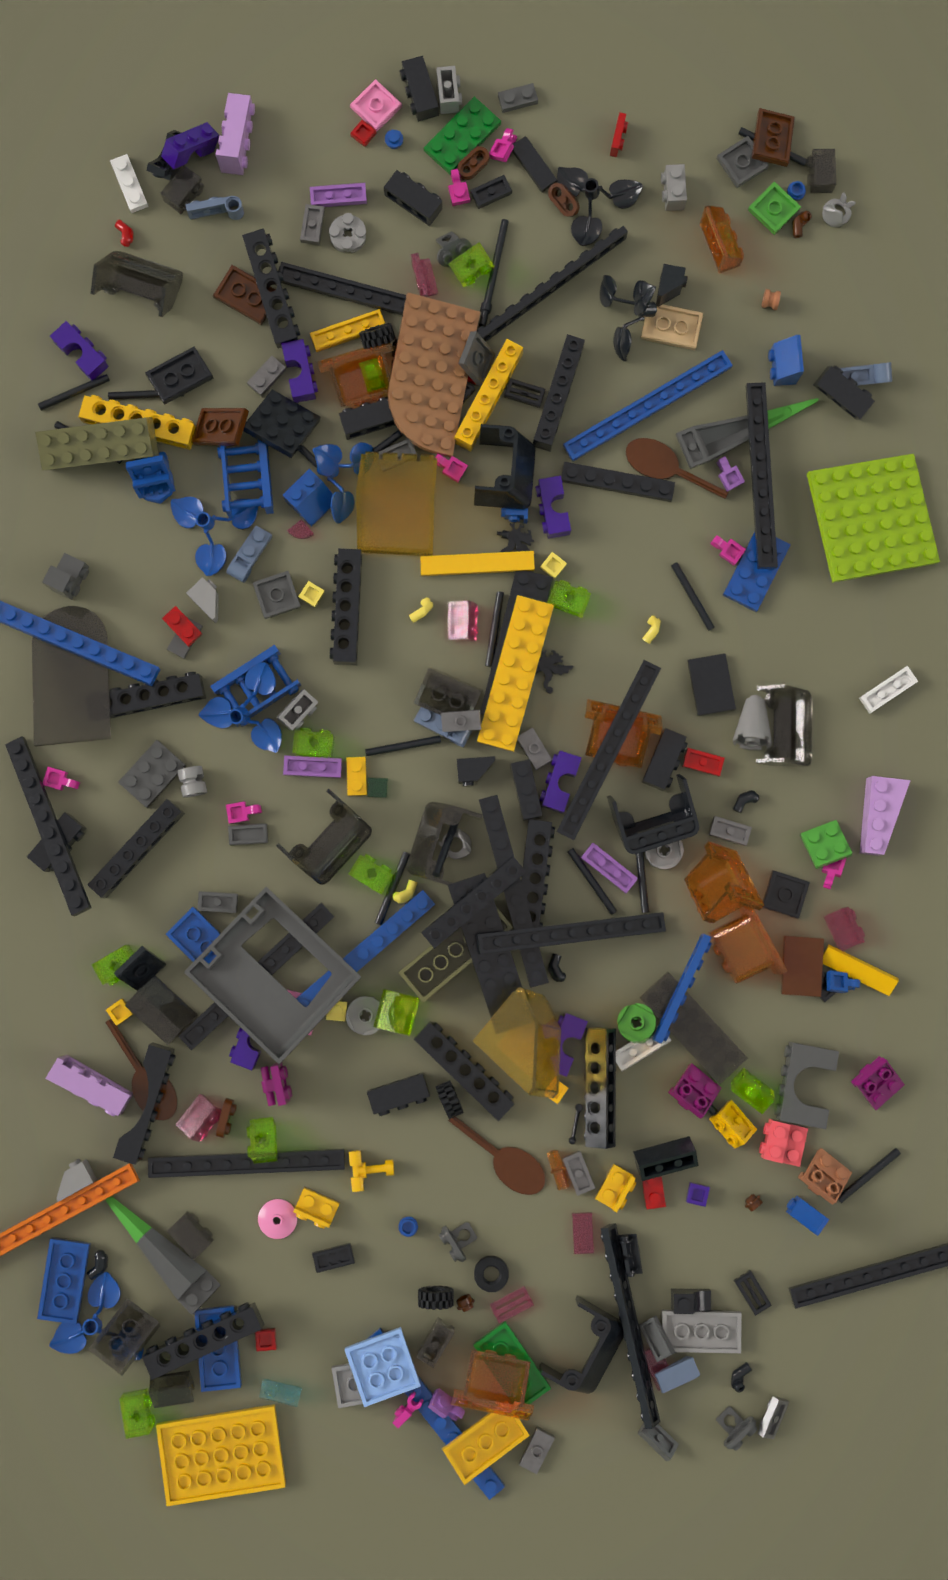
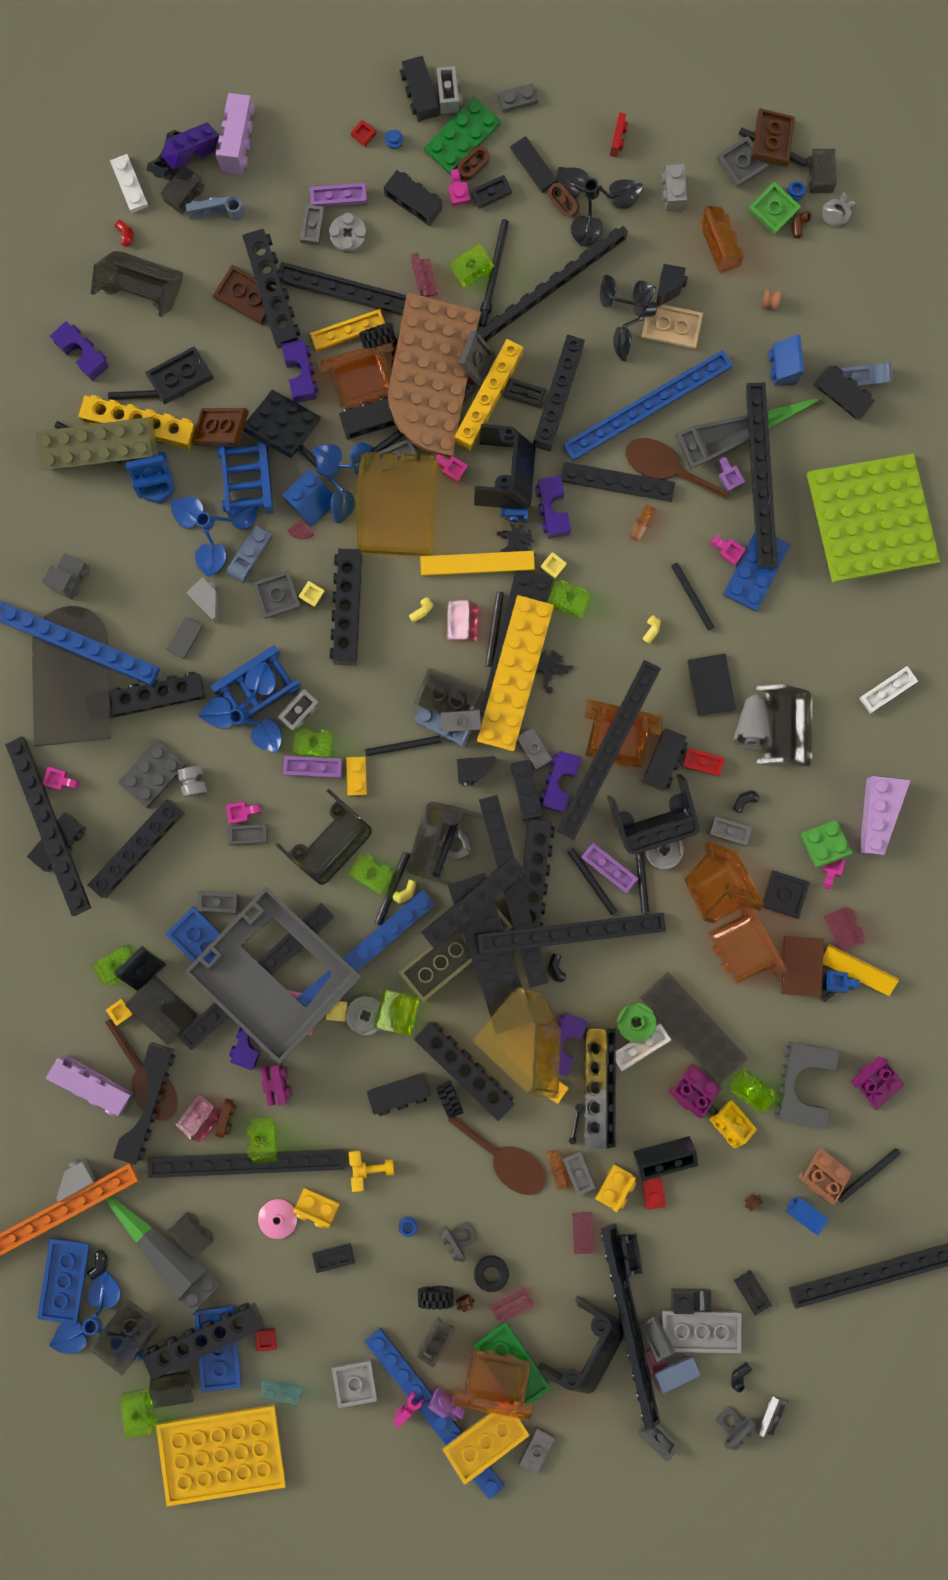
black bar [38,374,110,410] -> none
red plate [162,606,202,647] -> none
flat silver plate [247,356,287,397] -> none
light blue plate [344,1327,421,1407] -> none
bright pink tile [350,79,402,132] -> none
clear neon green brick [359,358,385,392] -> none
clear green tile [368,778,388,798] -> none
dark grey bracket [436,231,472,267] -> none
dark pink plate [489,128,517,162] -> none
blue plate [652,934,712,1044] -> none
dark purple plate [686,1182,710,1207] -> none
coral plate [759,1119,808,1167] -> none
none -> clear orange axle [630,504,656,541]

